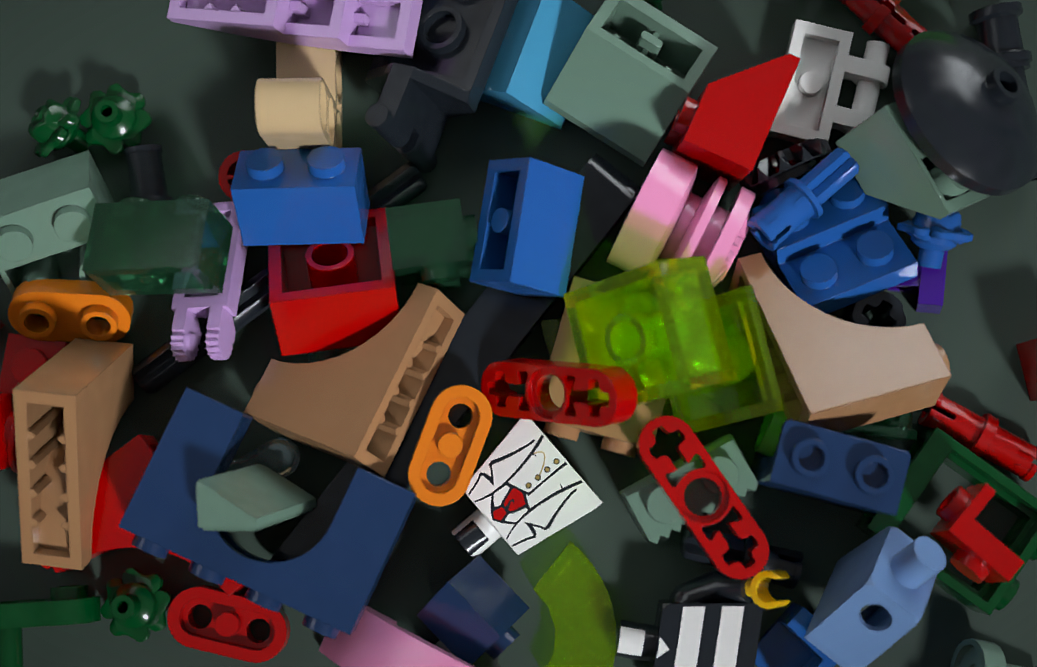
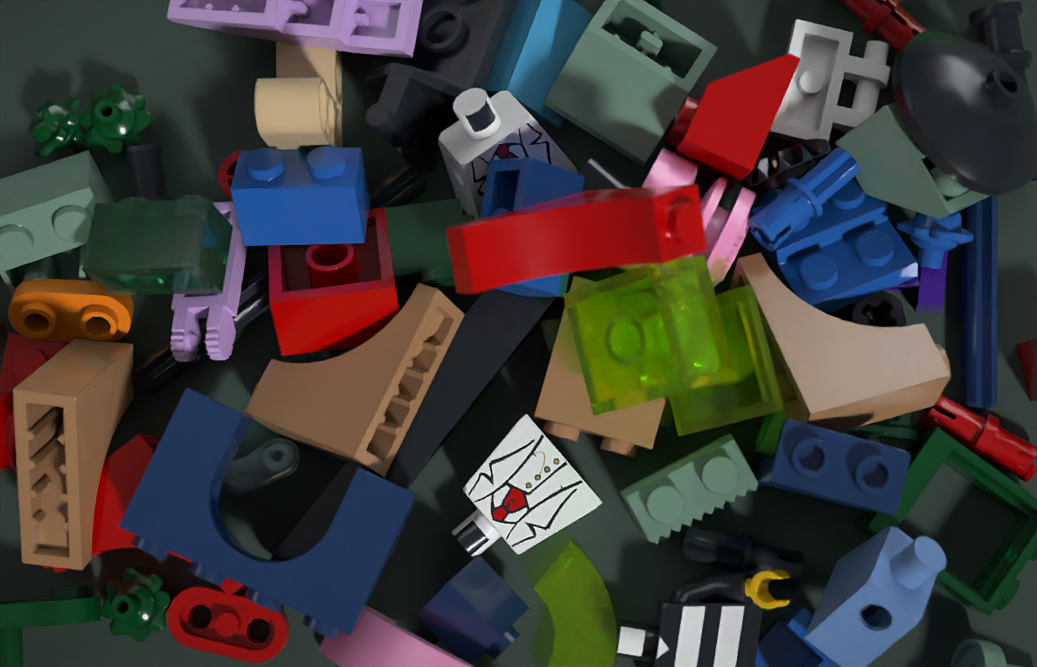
sand green slope [196,464,317,531] -> none
orange plate [408,385,492,506] -> none
red beam [481,358,638,427] -> none
red beam [637,416,769,579] -> none
red bracket [929,482,1024,584] -> none
none -> white torso [438,88,578,221]
none -> red arch [446,184,707,294]
none -> dark blue axle [961,196,998,409]

